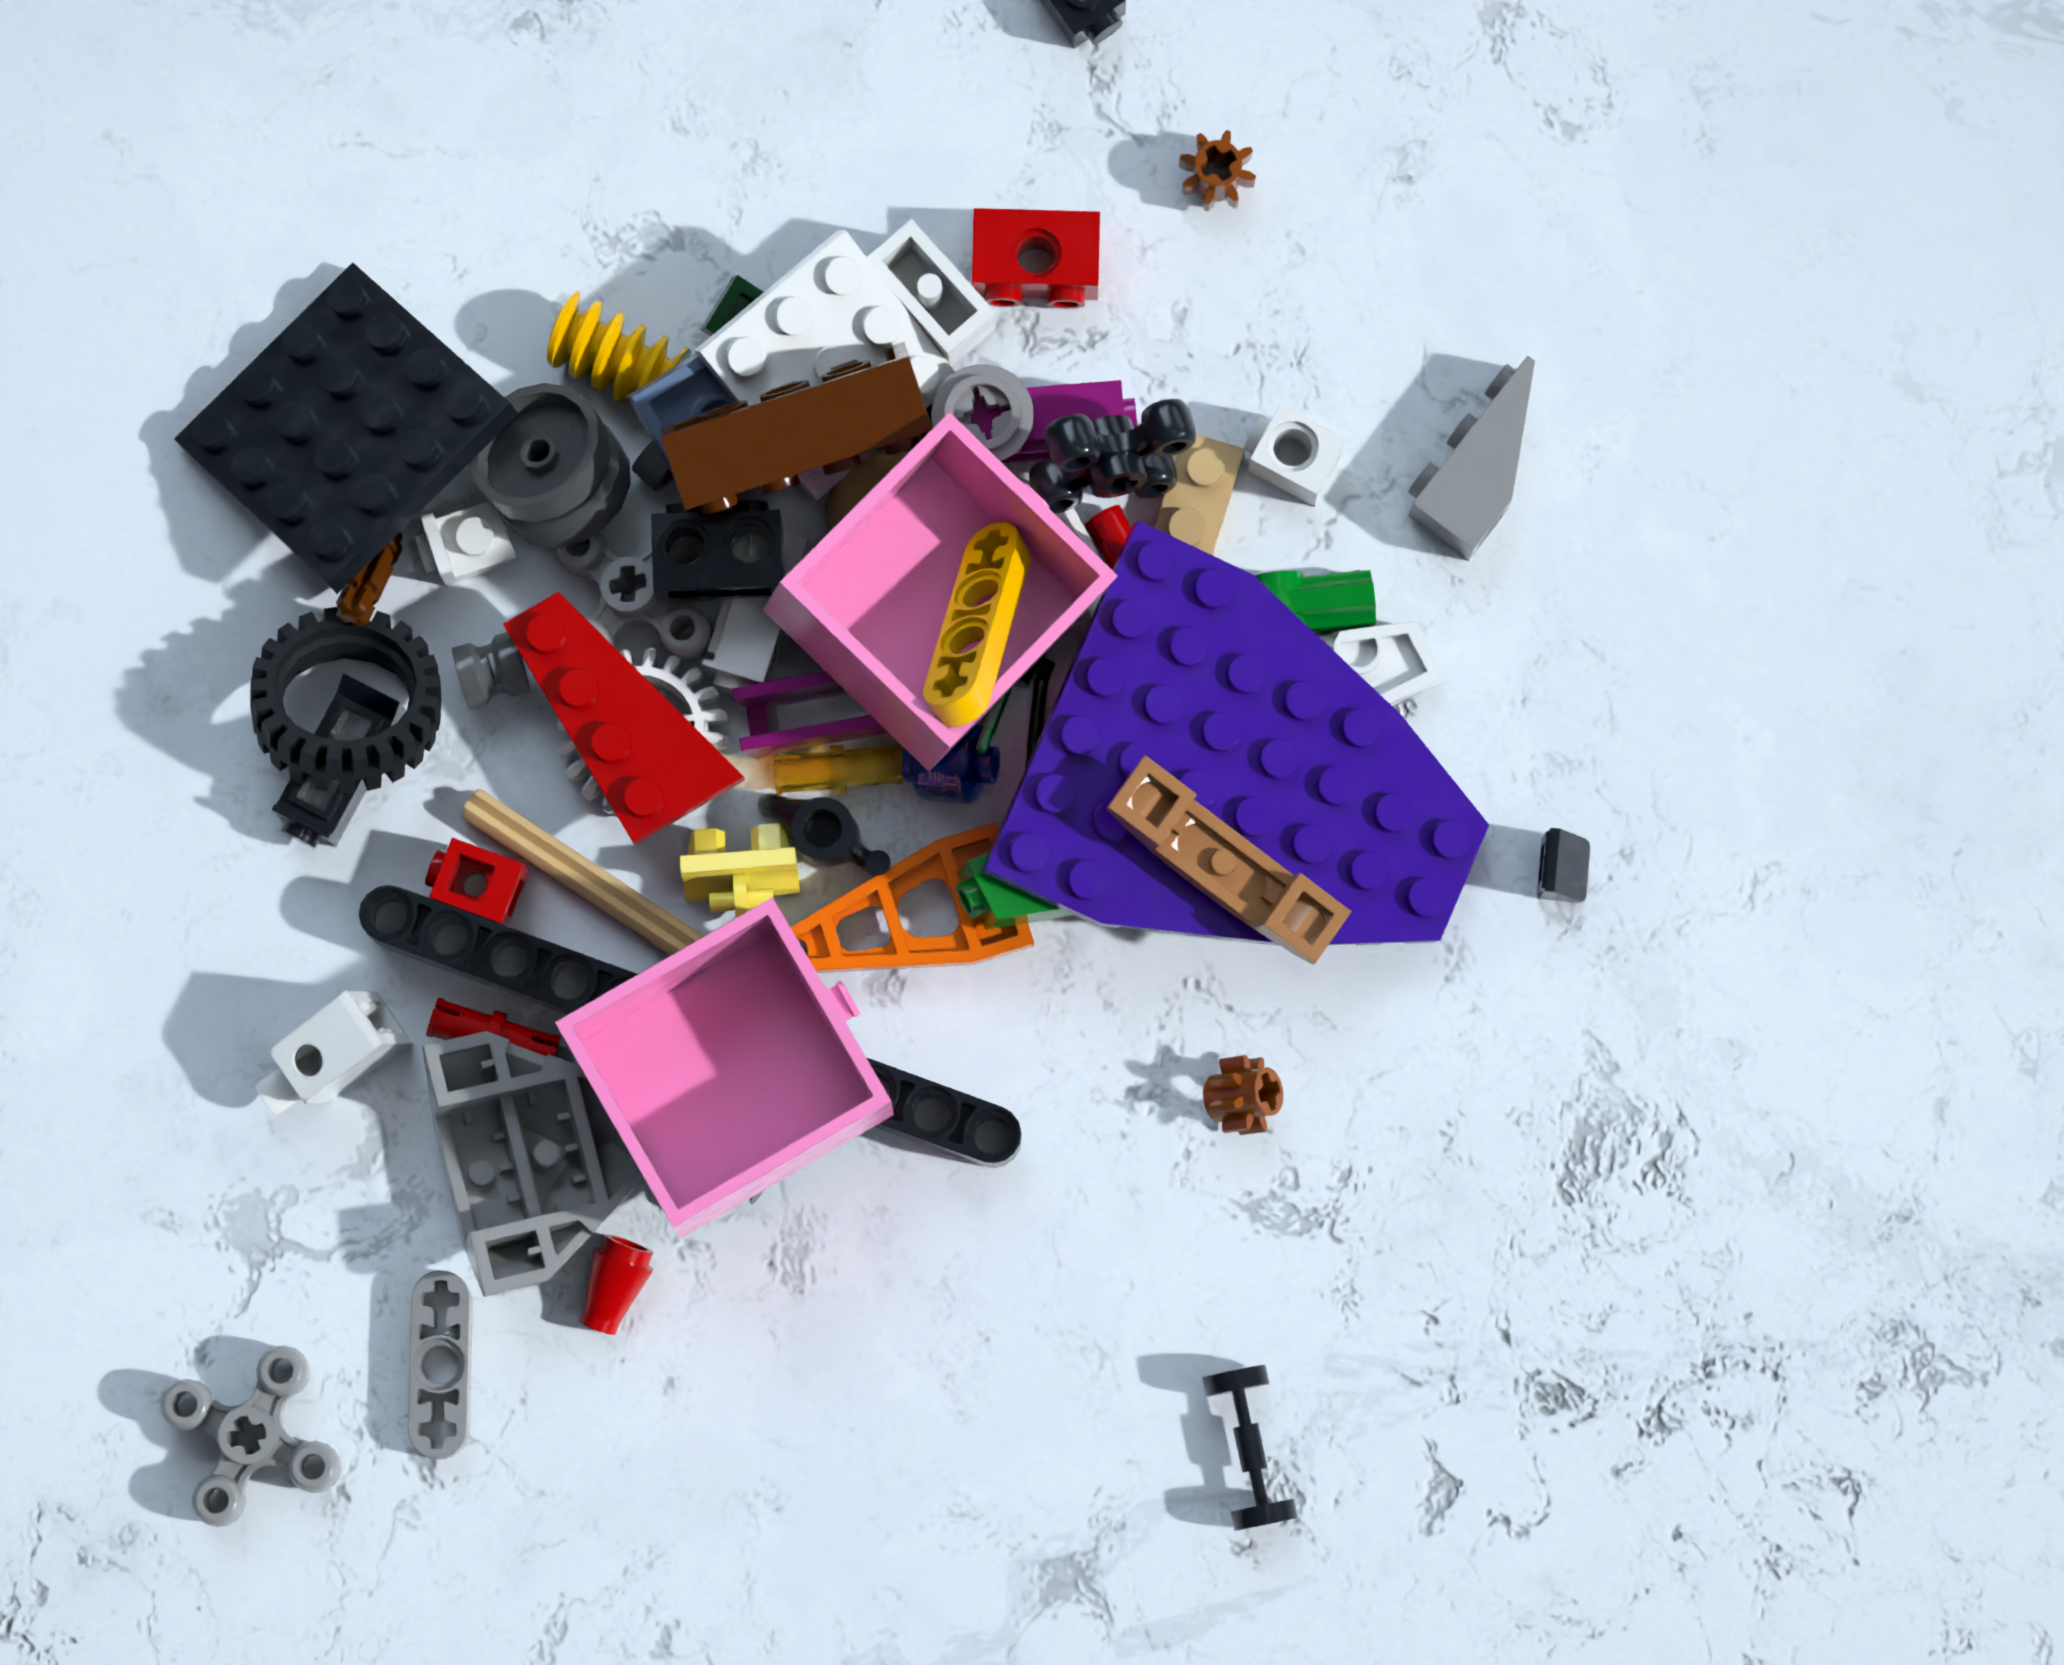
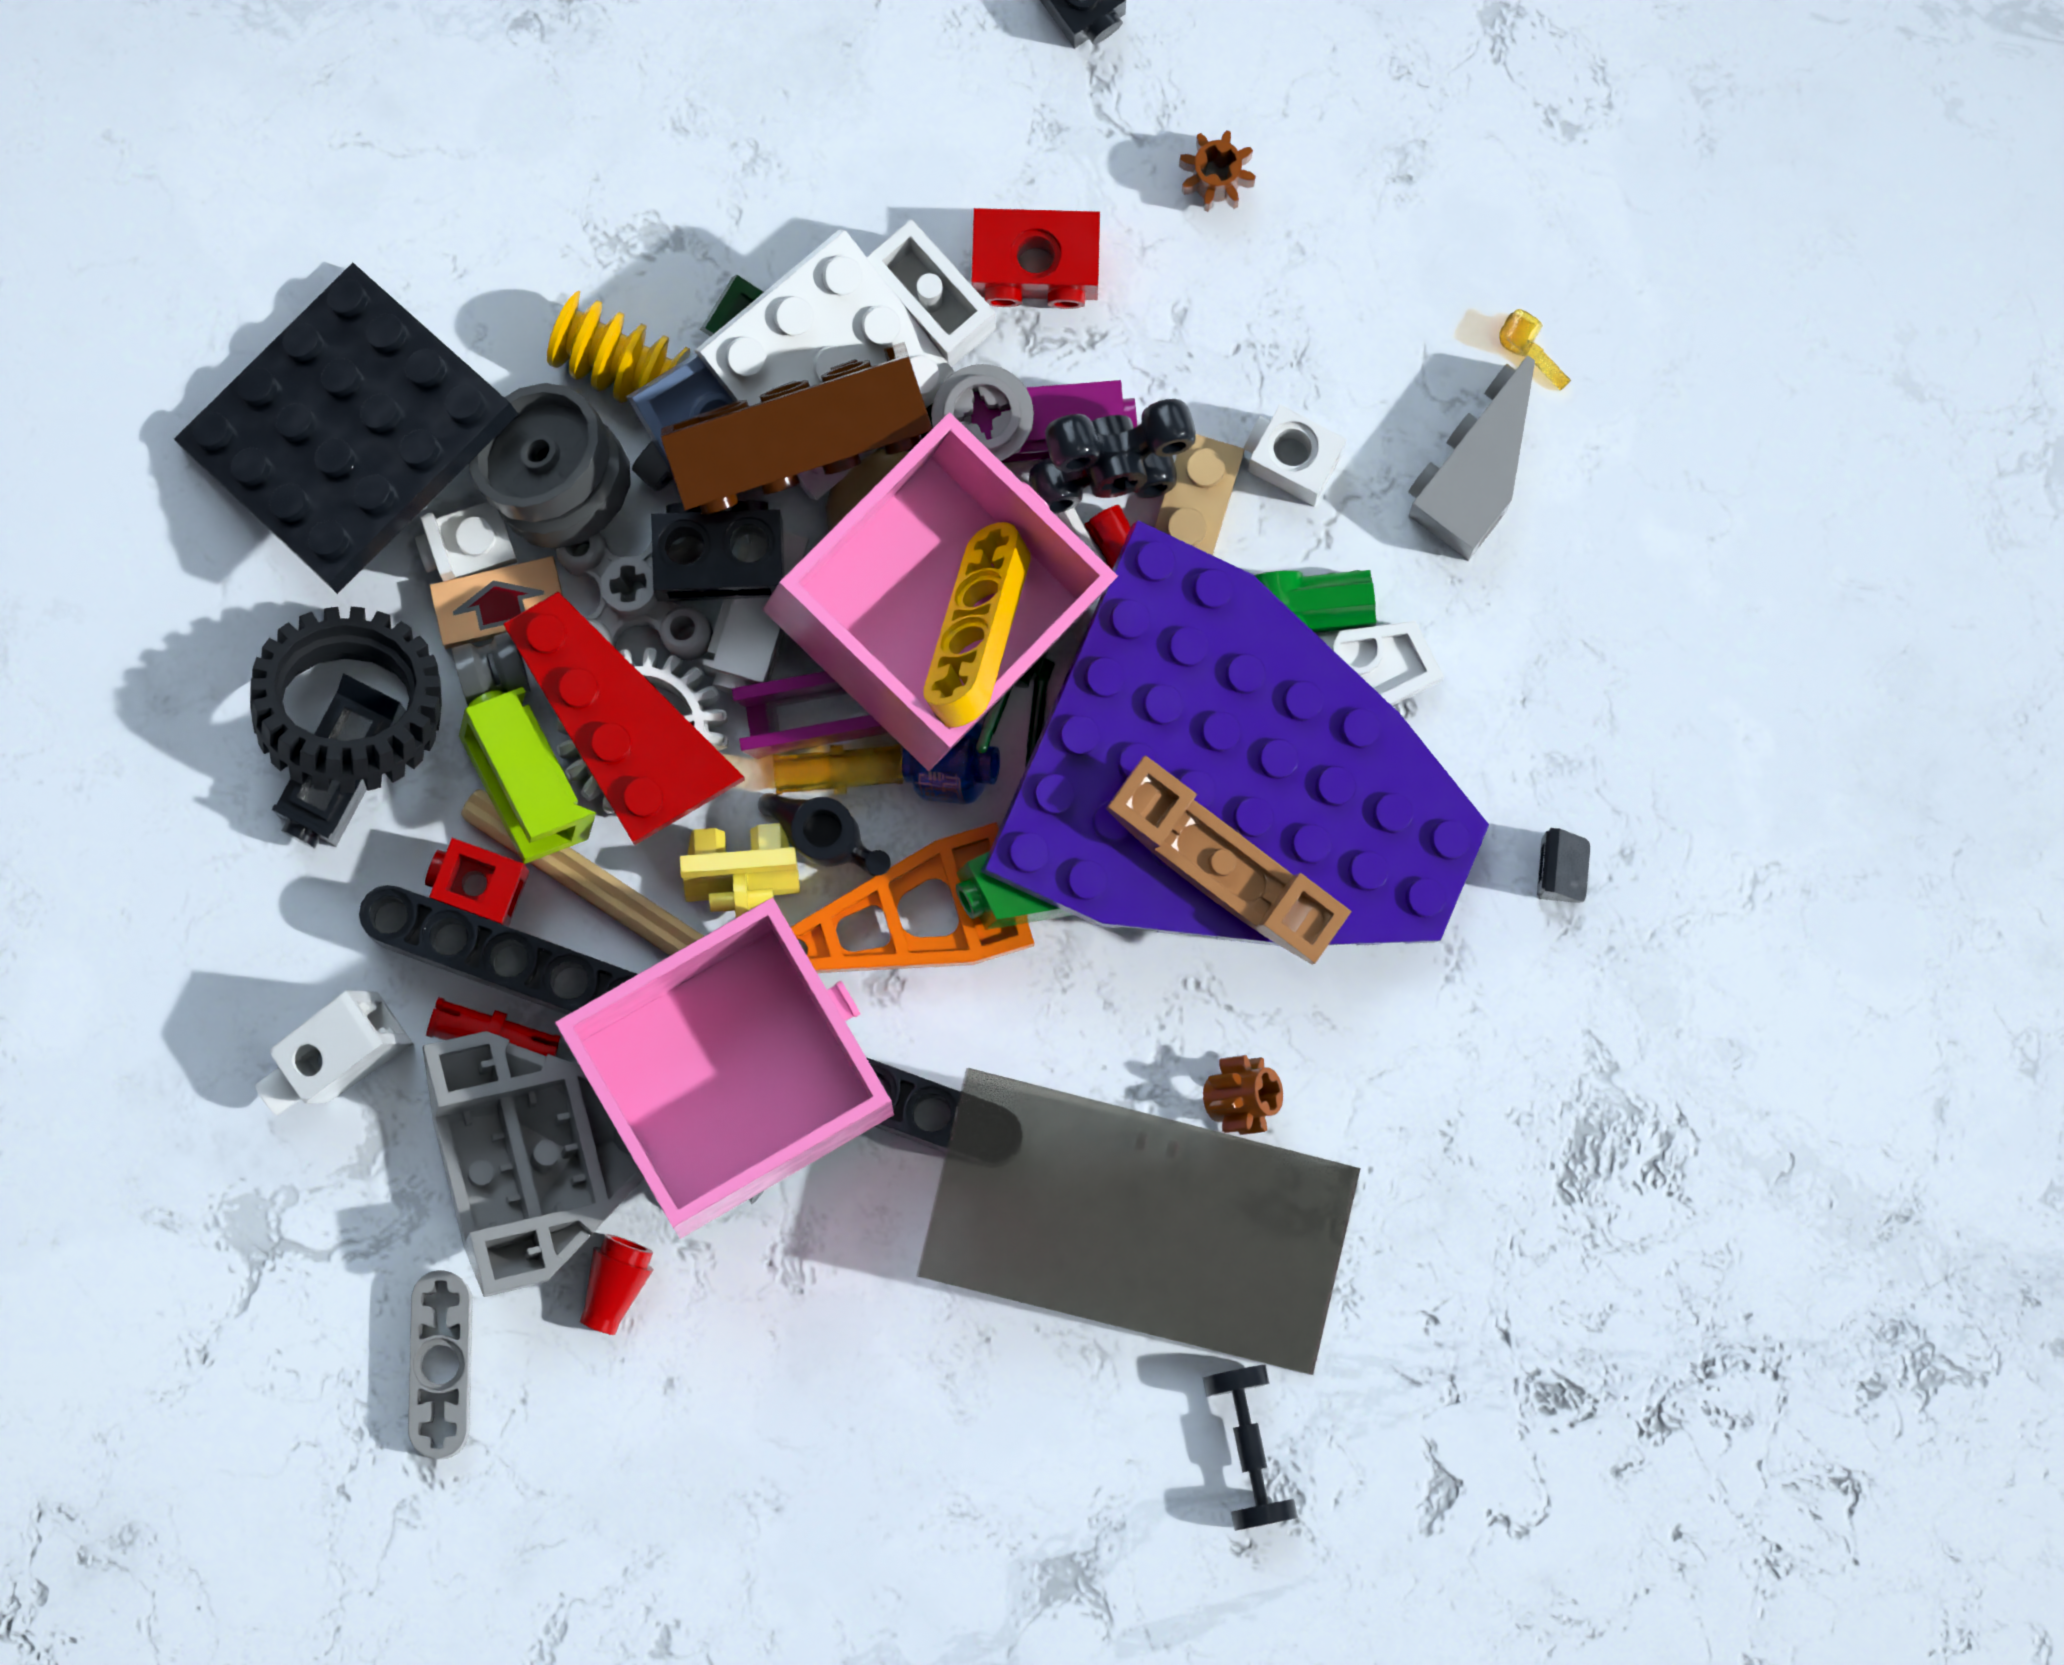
light grey gear [160,1345,342,1527] -> none
reddish brown axle [336,532,403,627] -> none
none -> light nougat tile [429,556,563,649]
none -> lime window [459,687,596,864]
none -> clear smoke piece [916,1068,1361,1375]
none -> clear yellow hand [1499,309,1571,391]

